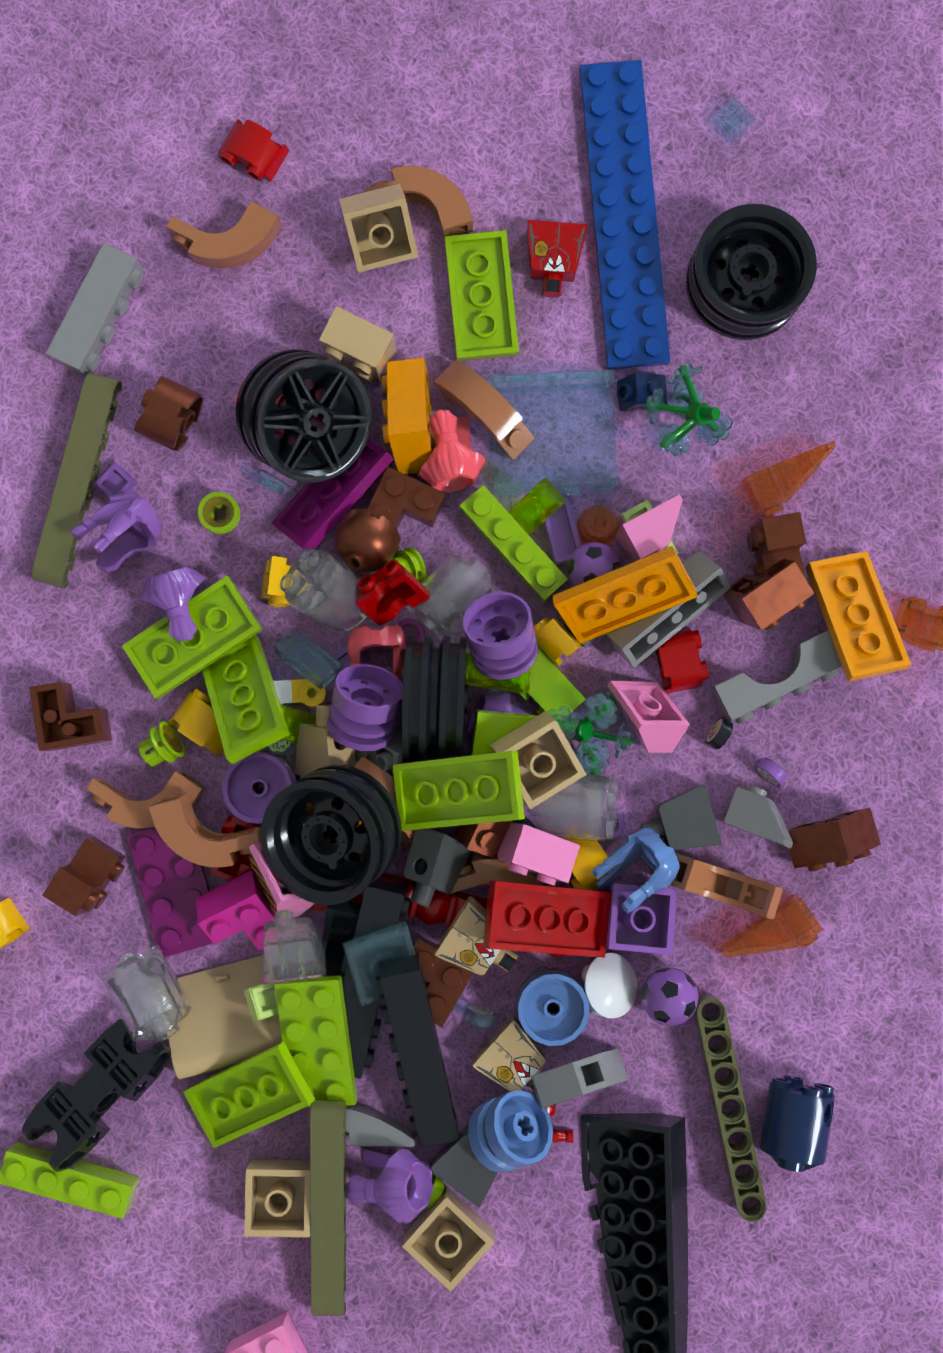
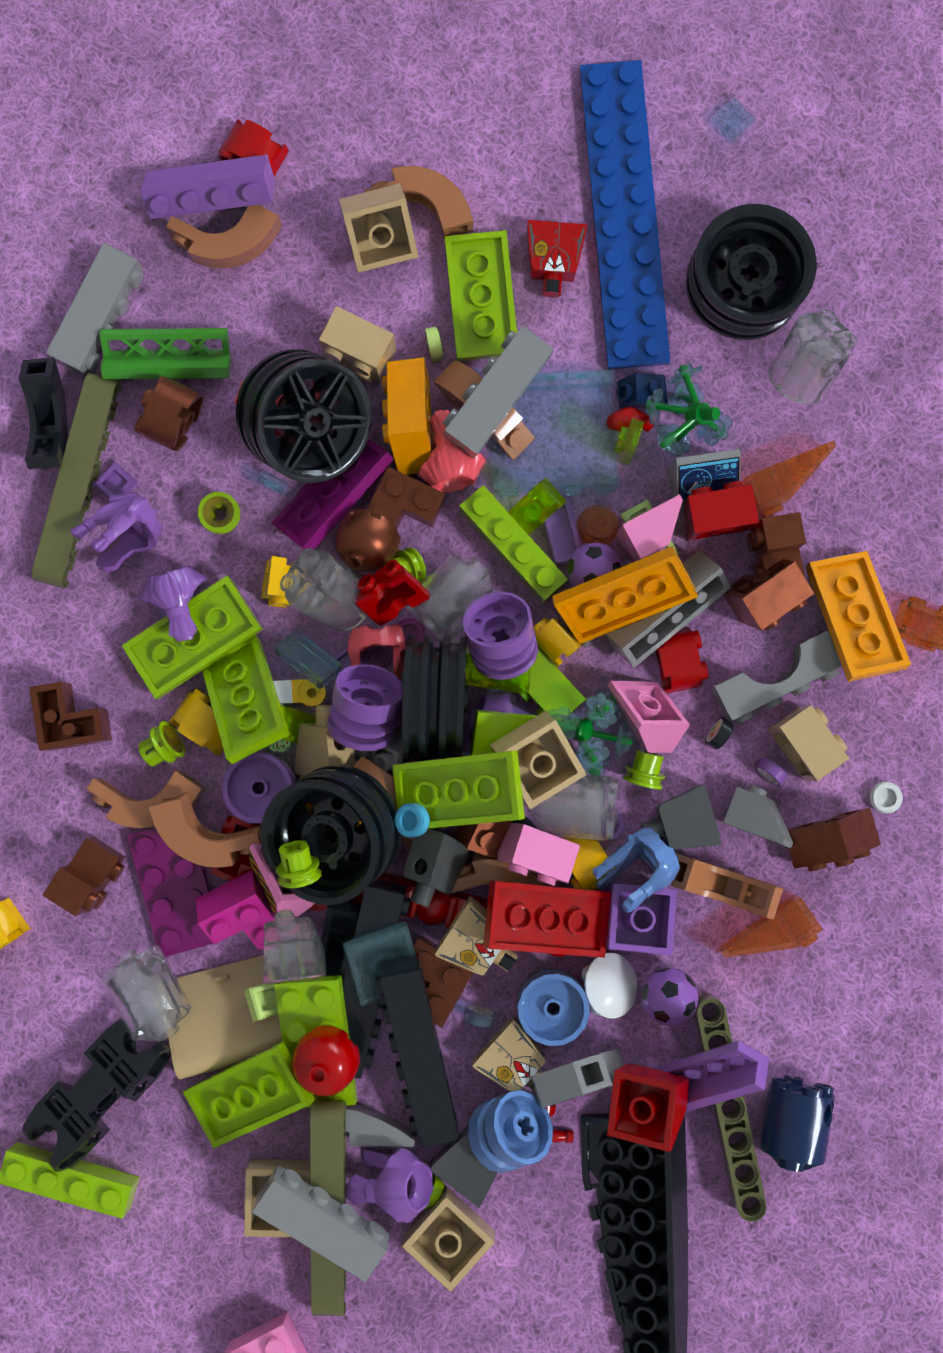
none -> black arch [19,357,68,469]
none -> bright green fence [99,328,231,379]
none -> medium lavender brick [140,155,275,219]
none -> light grey brick [252,1165,389,1282]
none -> lime piece [276,840,321,888]
none -> red cylinder [292,1026,360,1096]
none -> medium azure tile [395,803,430,838]
none -> yellowish green tile [425,326,443,363]
none -> light grey brick [443,326,554,459]
none -> red arm [606,406,655,432]
none -> red slope [607,1063,690,1152]
none -> clear neon green plate [613,418,644,465]
none -> lime piece [622,749,665,790]
none -> medium lavender fence [653,1041,770,1112]
none -> slope [668,449,741,511]
none -> red slope [684,481,759,541]
none -> clear cylinder [768,309,858,404]
none -> tan brick [768,705,850,781]
none -> white tile [869,782,903,814]

